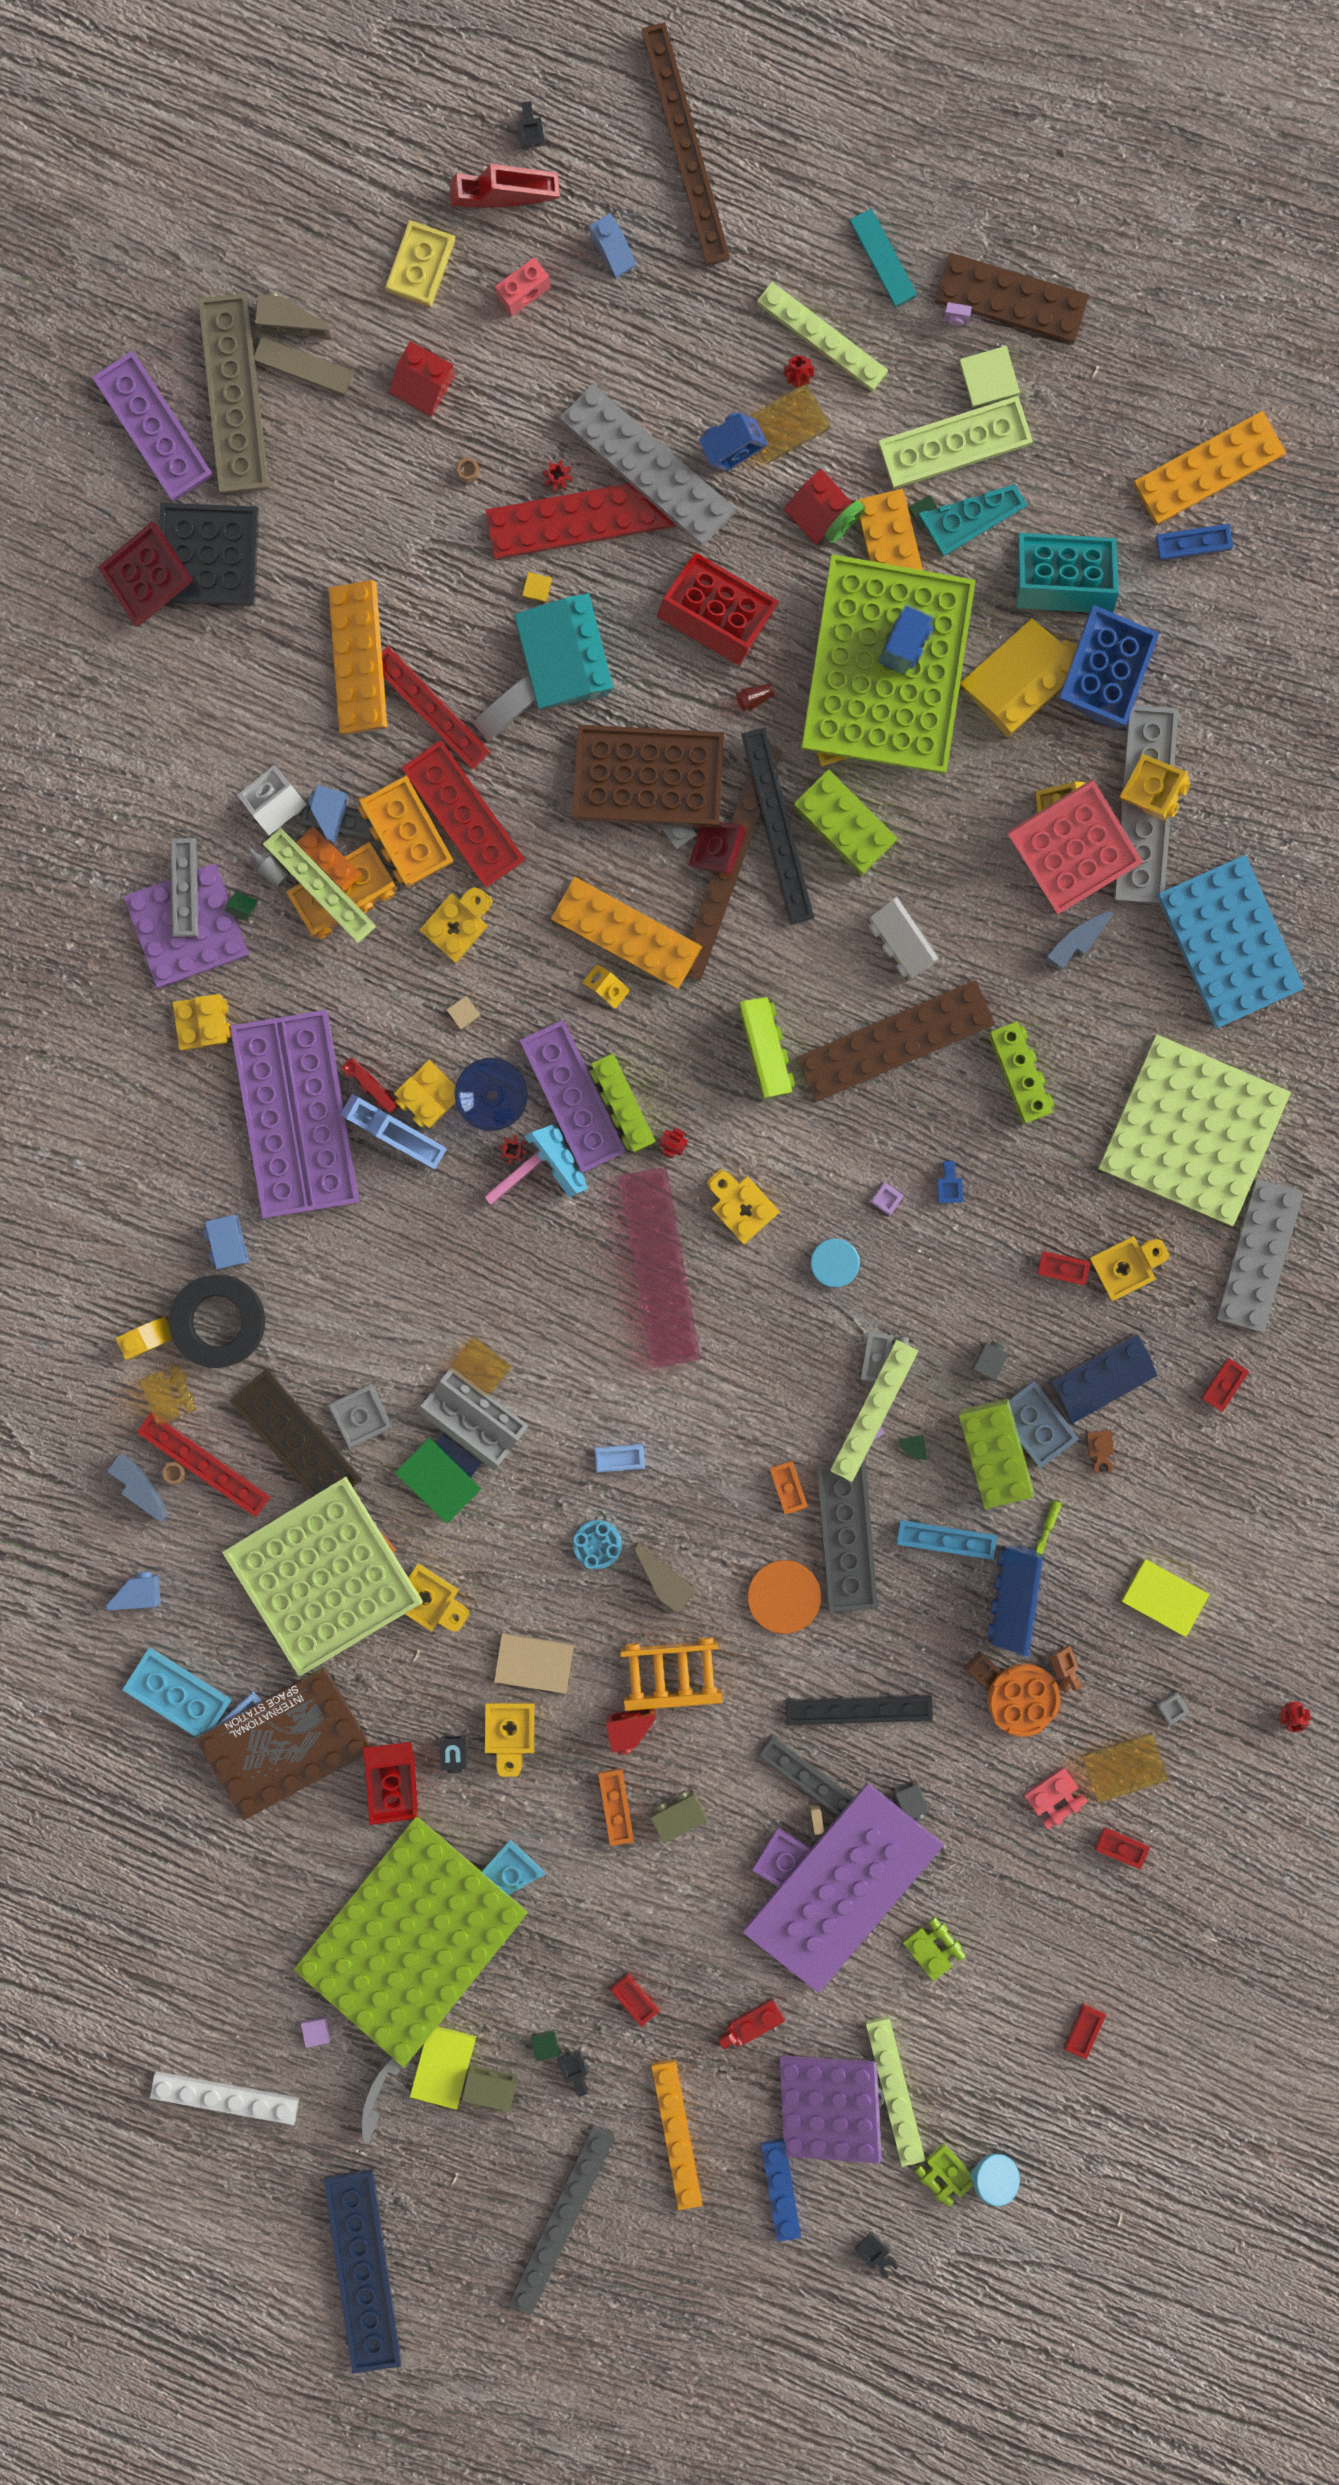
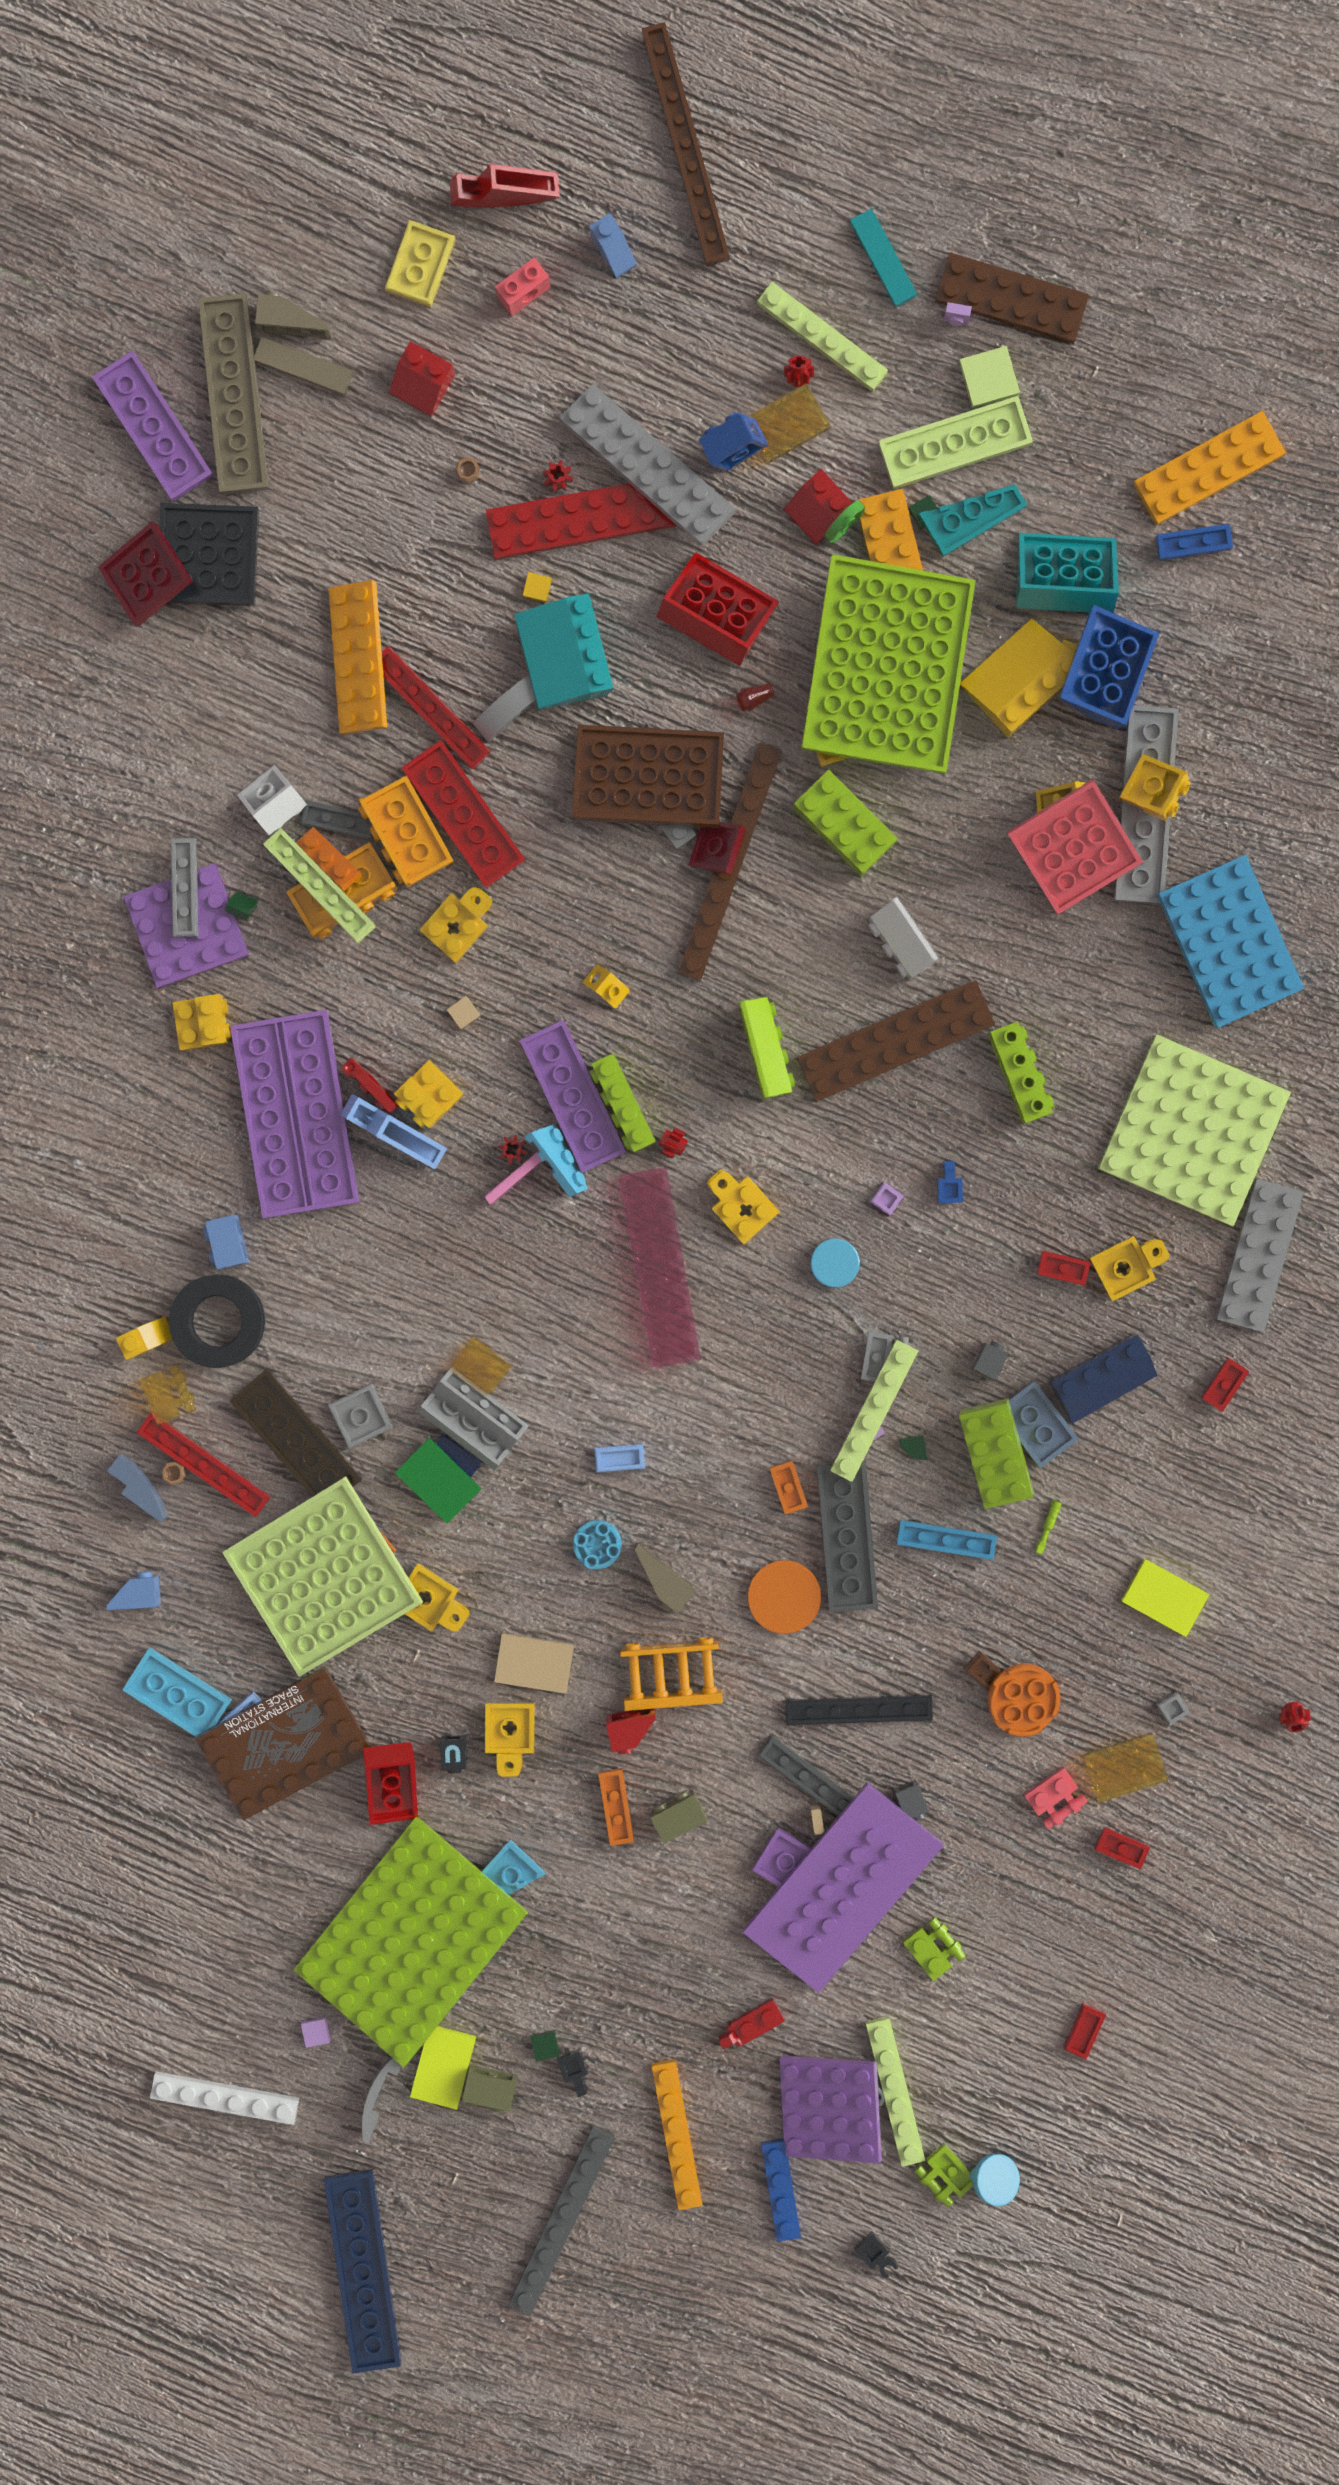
light grey piece [249,848,290,888] -> none
medium blue slope [309,785,349,844] -> none
clear blue dish [454,1058,528,1131] -> none
black plate [517,101,545,149] -> none
light orange plate [551,876,702,990] -> none
red tile [610,1972,660,2027] -> none
black tile [741,727,814,925] -> none
blue brick [878,605,933,674] -> none
blue slope [987,1545,1043,1657] -> none
sand blue slope [1044,911,1113,971] -> none
dark orange plate [1049,1646,1081,1693] -> none
dark orange plate [1086,1430,1114,1474] -> none

